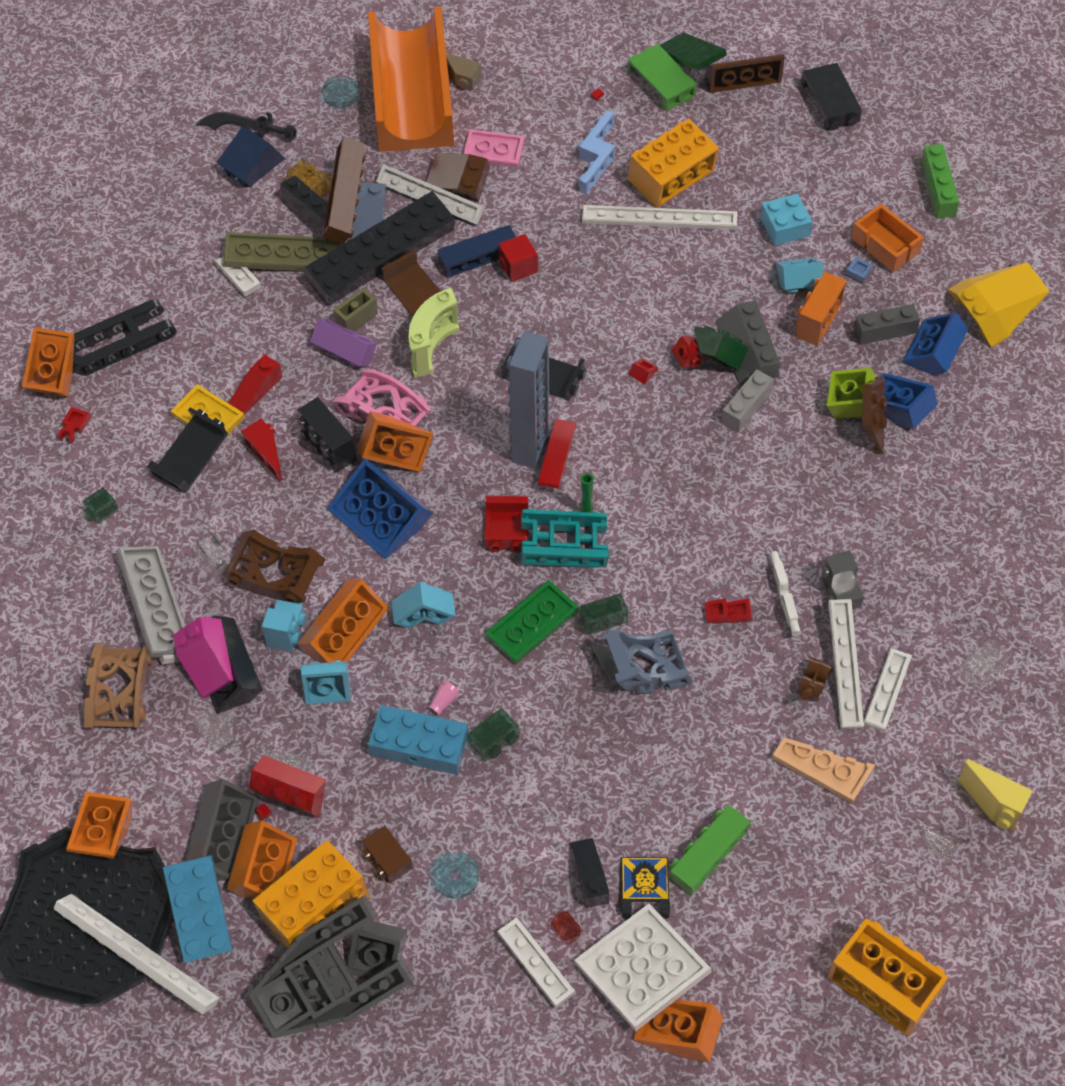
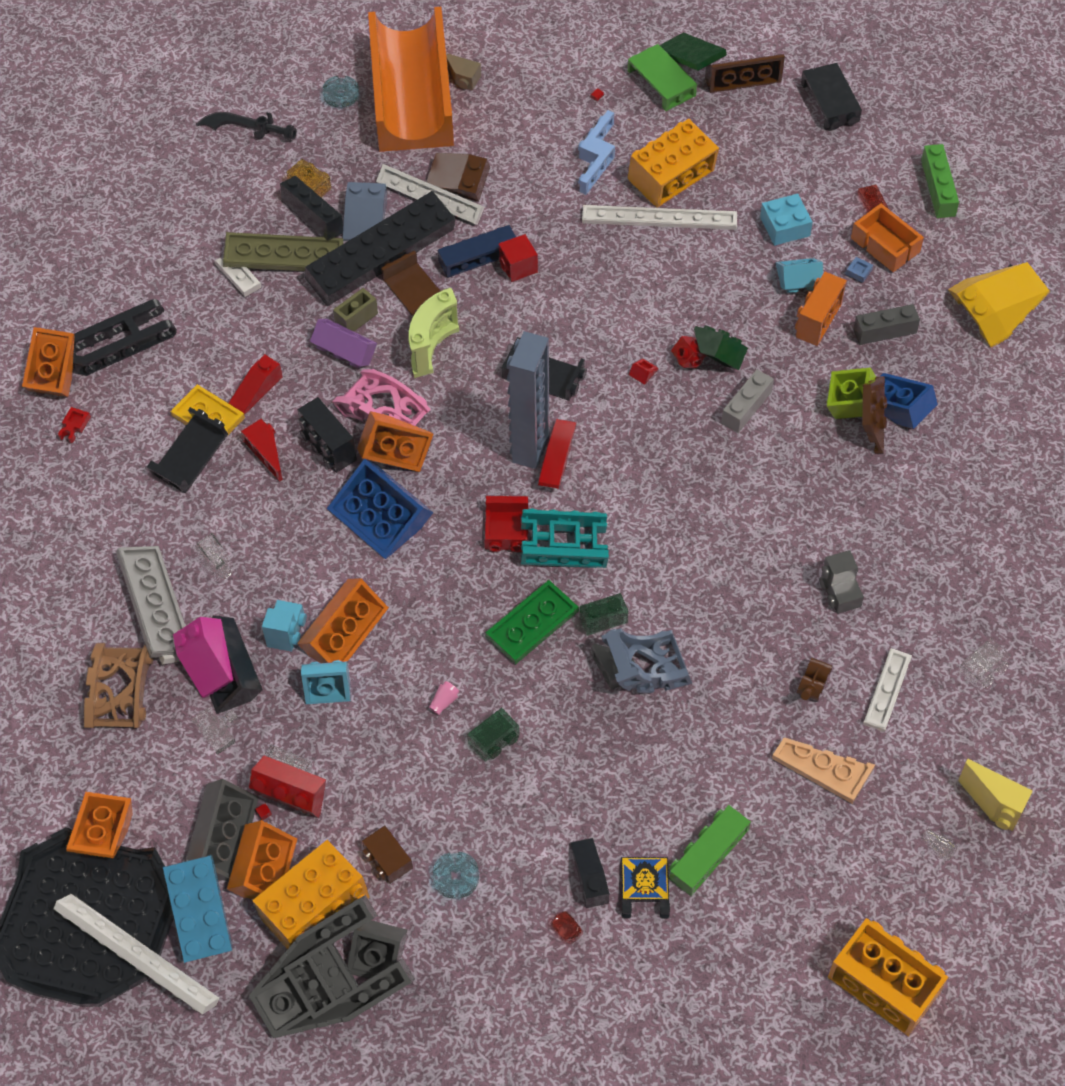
clear green brick [82,487,119,524] -> none
dark blue slope [217,126,285,187] -> none
reddish brown fence [222,529,326,603] -> none
brick [322,136,366,244] -> none
dark azure brick [368,705,469,775] -> none
medium azure brick [391,582,455,628] -> none
bright pink tile [463,129,525,168] -> none
white plate [498,917,575,1008] -> none
white plate [575,904,711,1031] -> none
green piece [580,473,594,513] -> none
orange slope [633,999,723,1062] -> none
red slope [705,598,753,624] -> none
dark grey slope [716,300,780,385] -> none
white piece [769,551,801,636] -> none
white tile [828,599,864,729] -> none
blue slope [902,312,969,375] -> none
none -> clear red plate [858,184,889,212]

